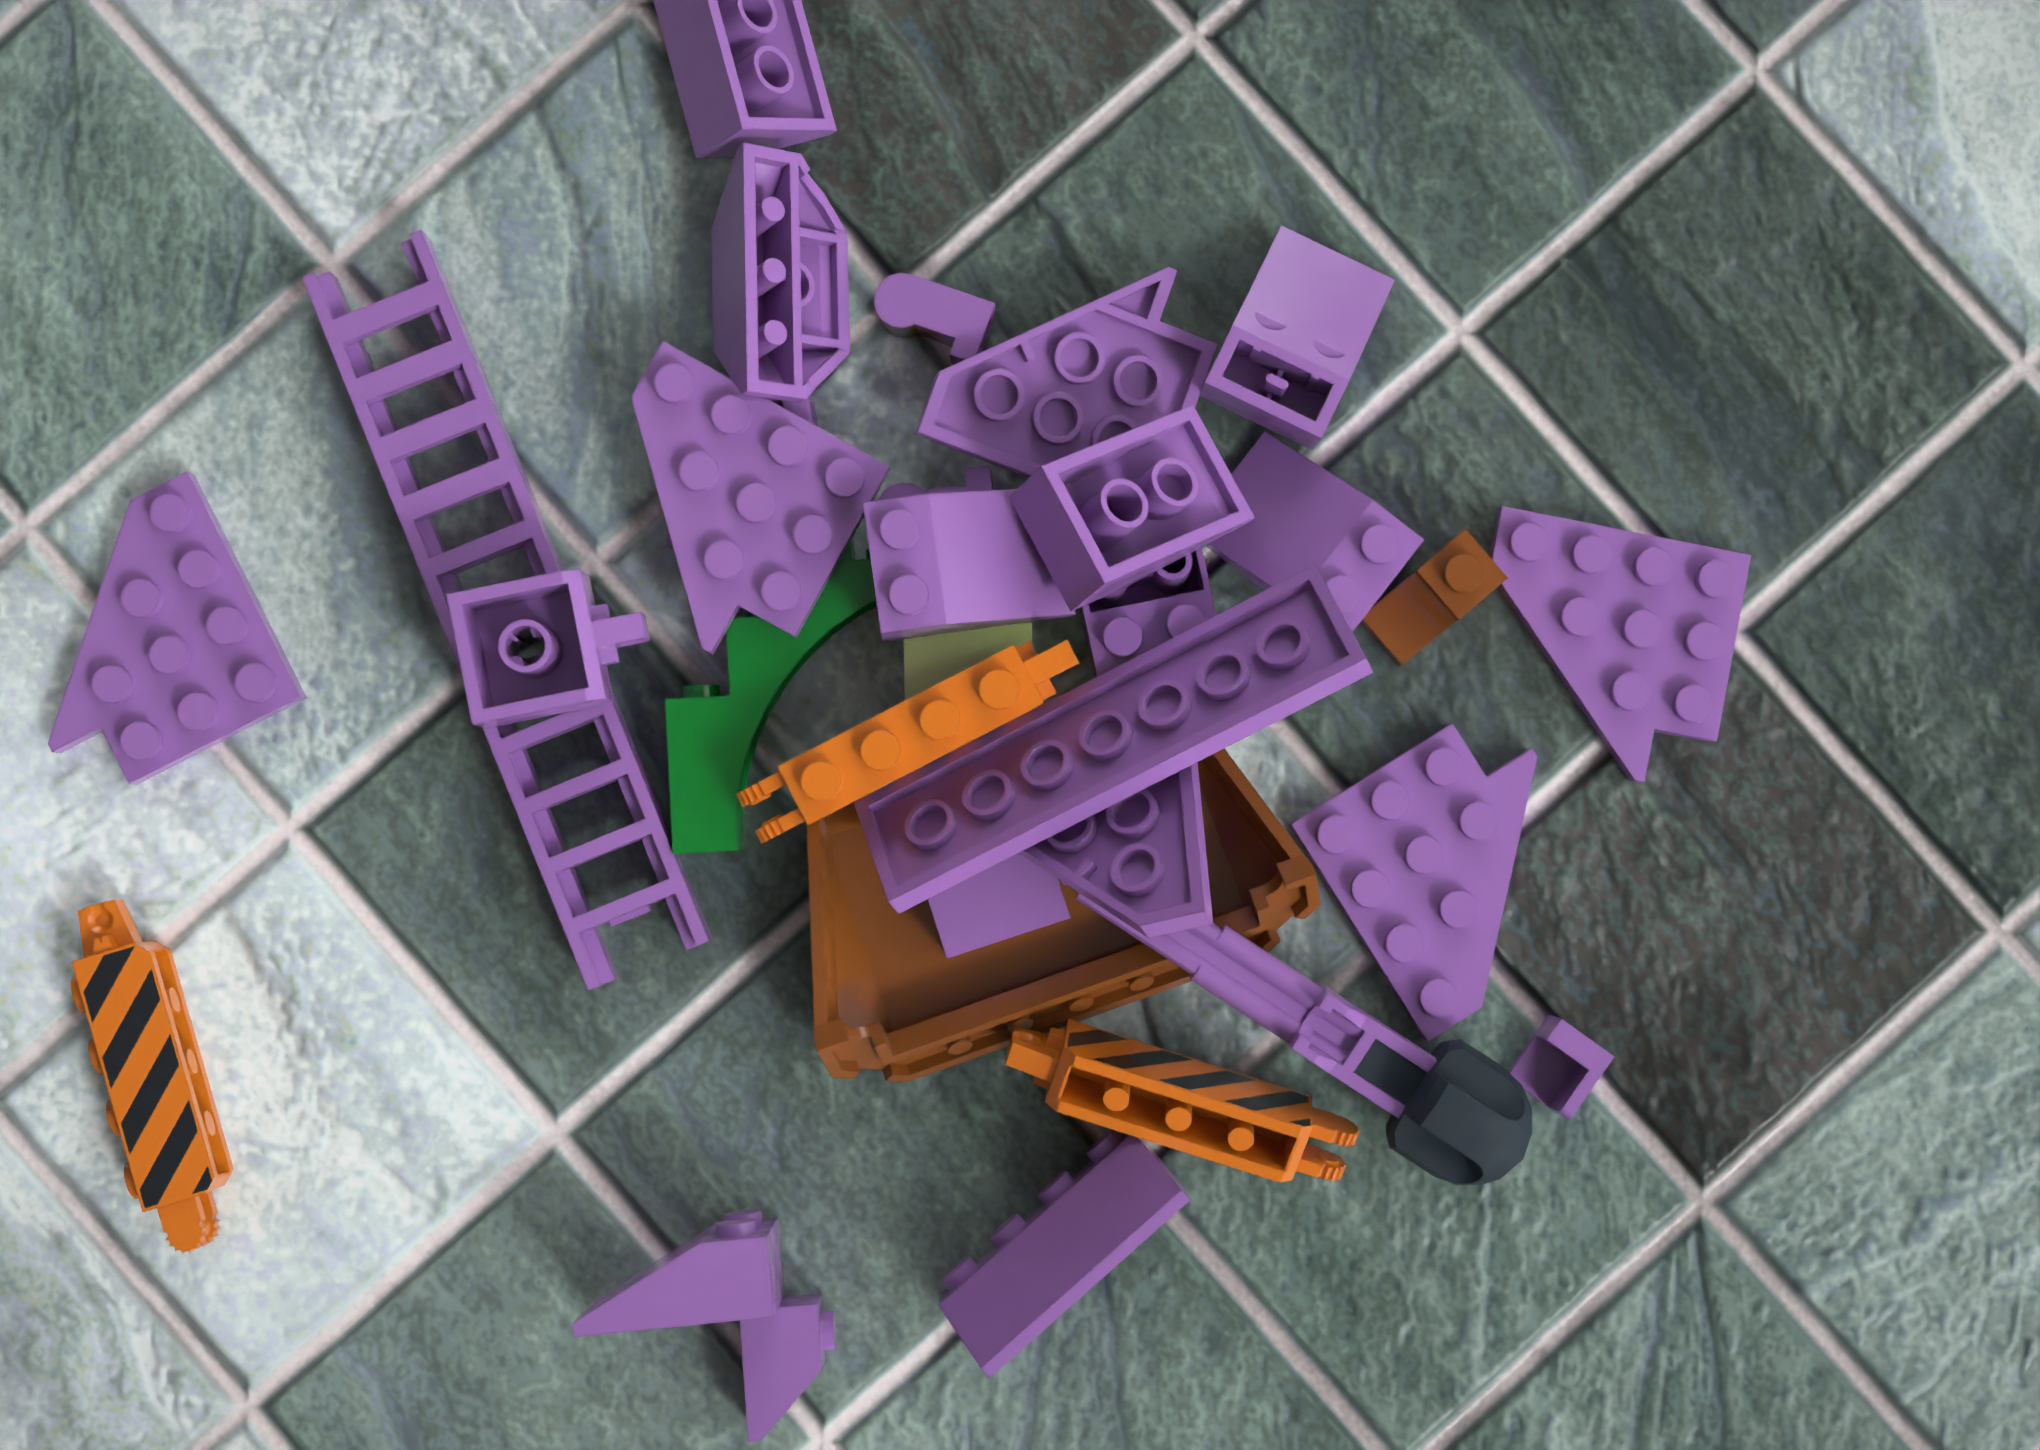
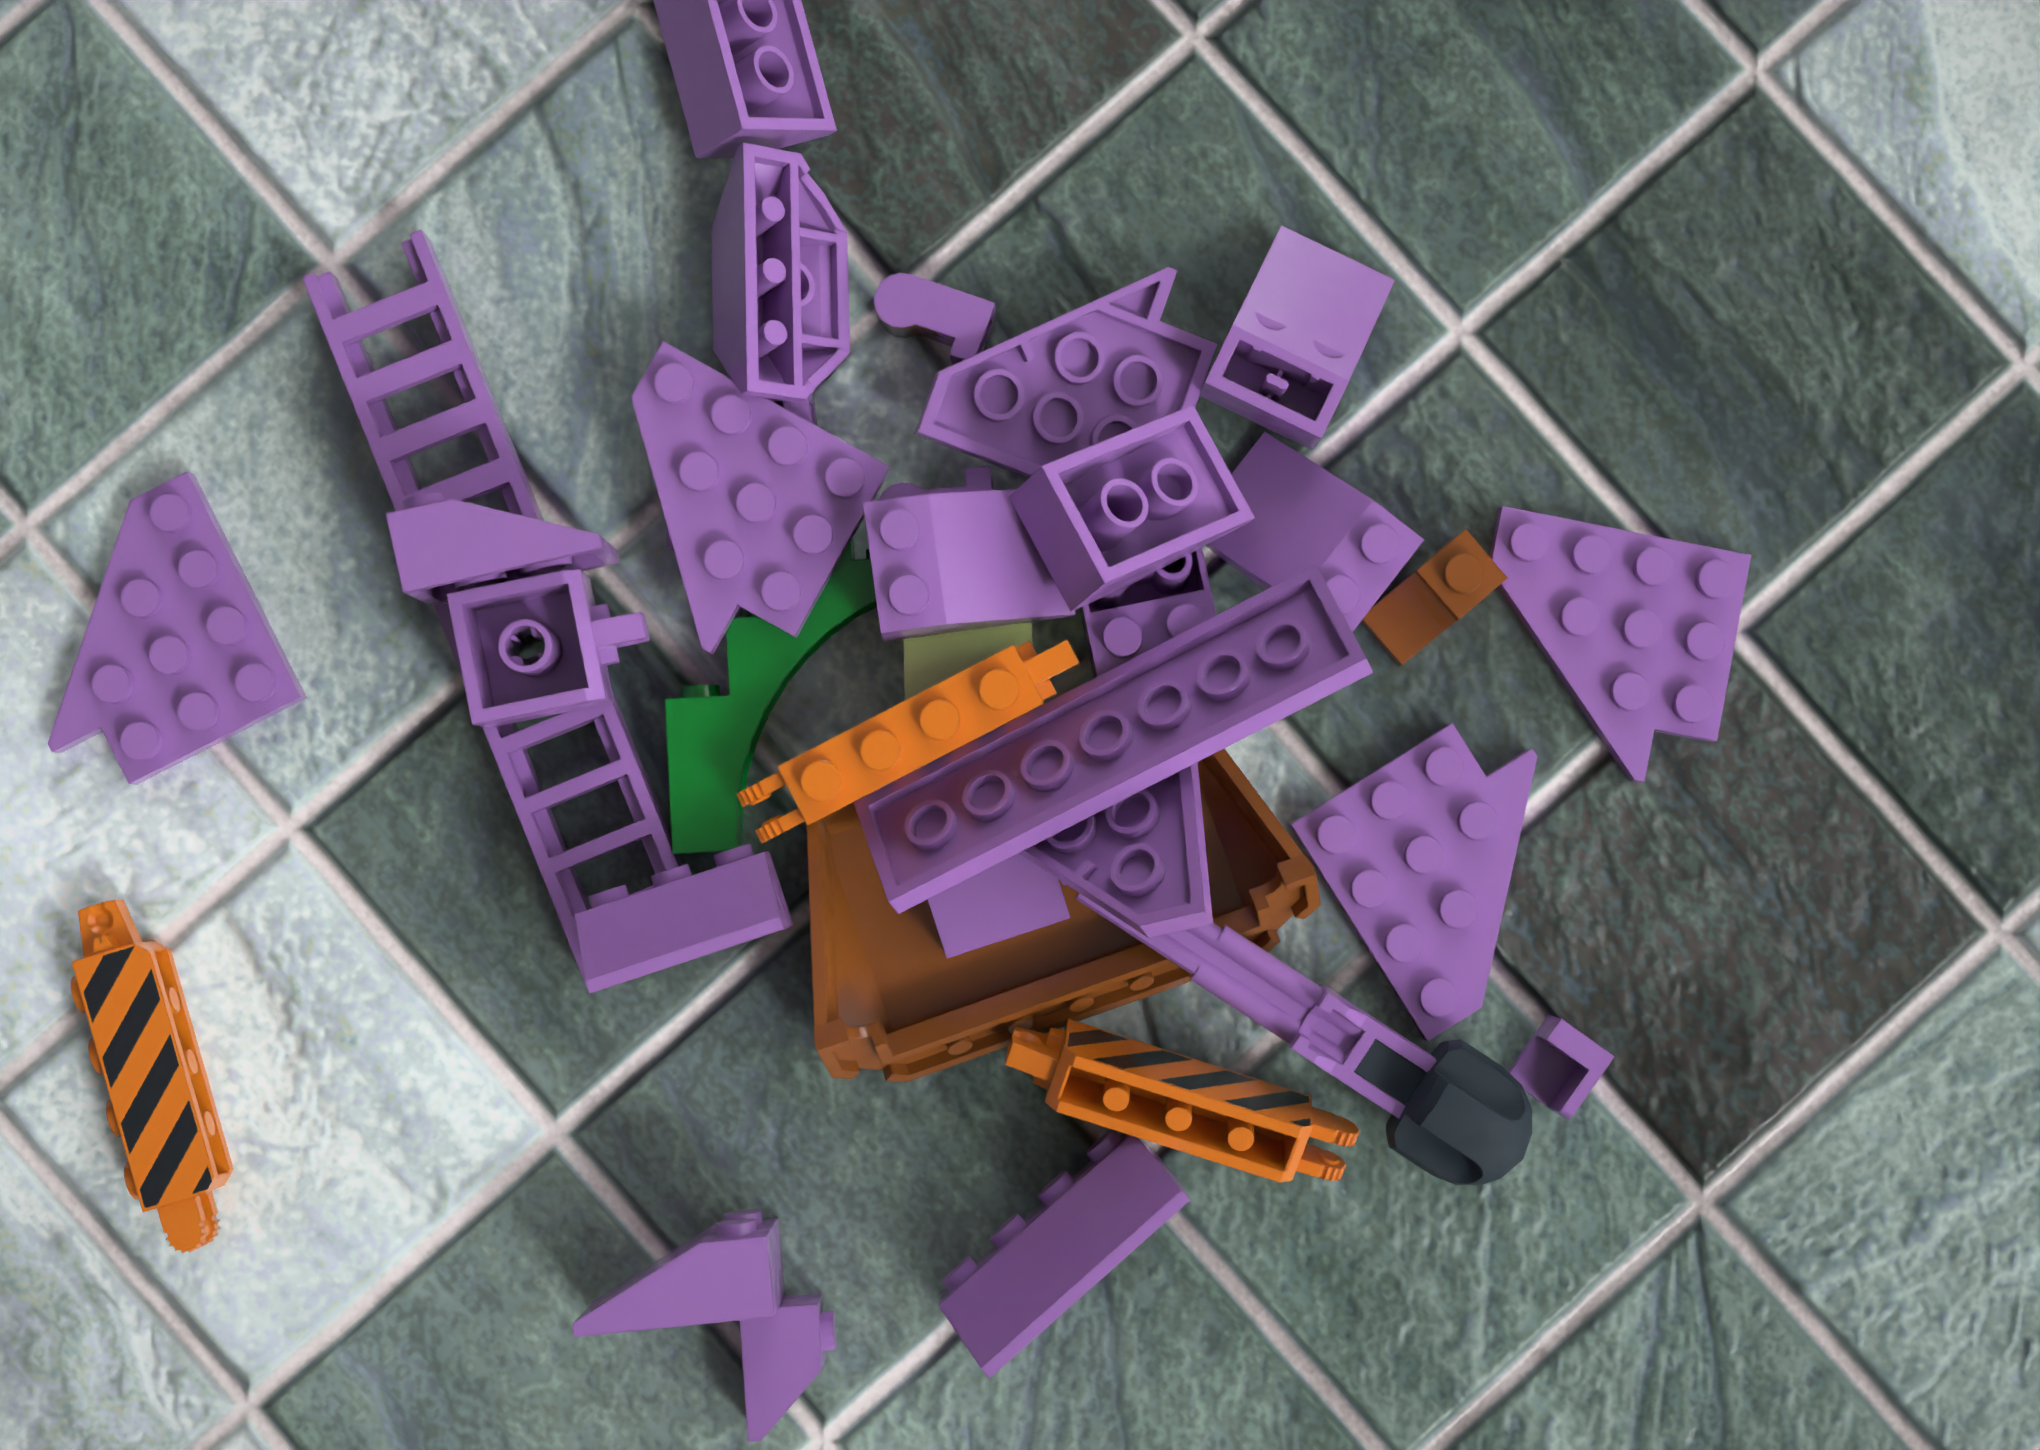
none -> medium lavender slope [386,492,620,606]
none -> medium lavender slope [575,843,794,994]

